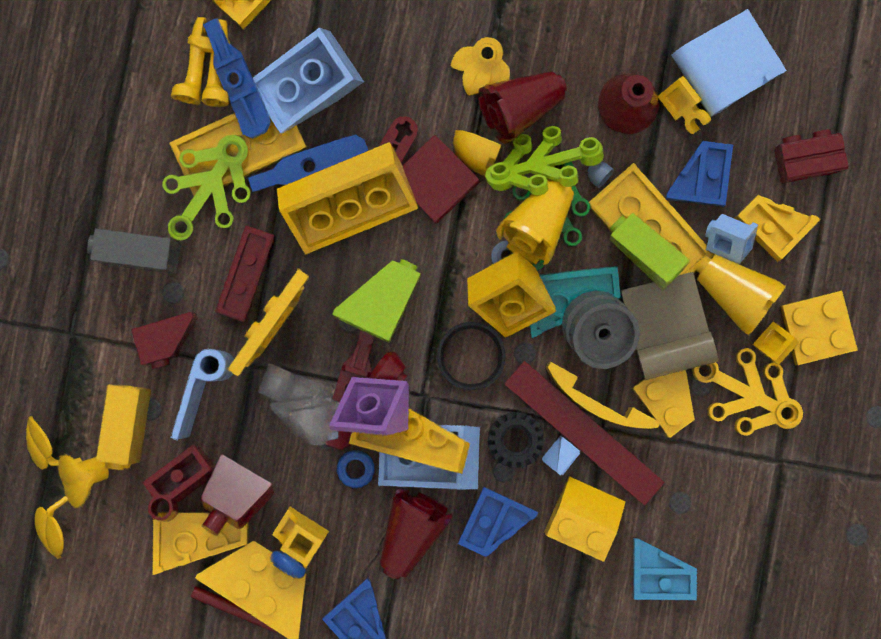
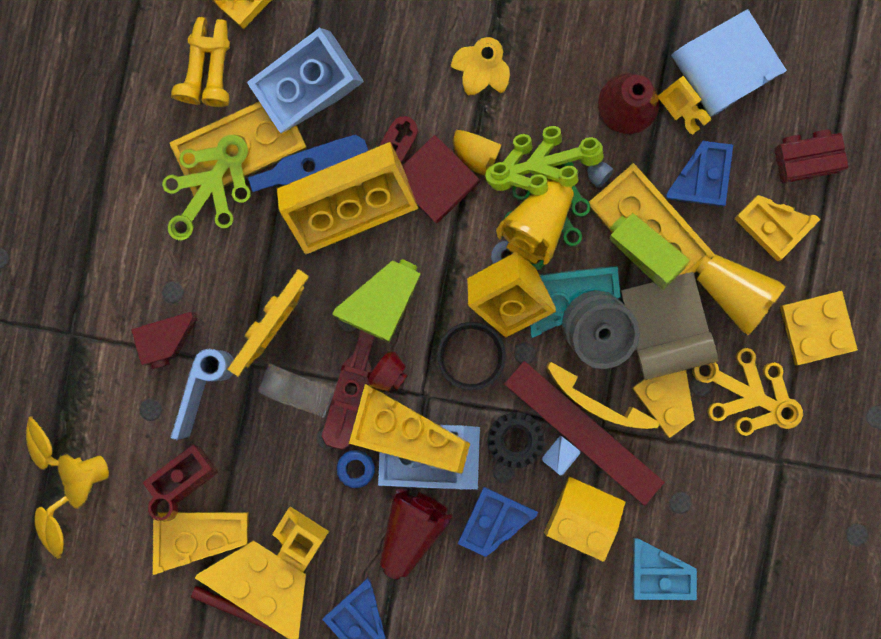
dark grey brick [87,228,181,274] -> none
yellow brick [96,385,151,470] -> none
torso [201,454,274,536] -> none
blue piece [203,18,271,139] -> none
dark red tile [215,225,276,322] -> none
clear slope [270,394,339,445] -> none
blue piece [270,550,306,579] -> none
medium lavender slope [329,377,409,435] -> none
dark red cone [478,71,567,144] -> none
light blue brick [705,214,758,264] -> none
yellow plate [753,321,799,366] -> none

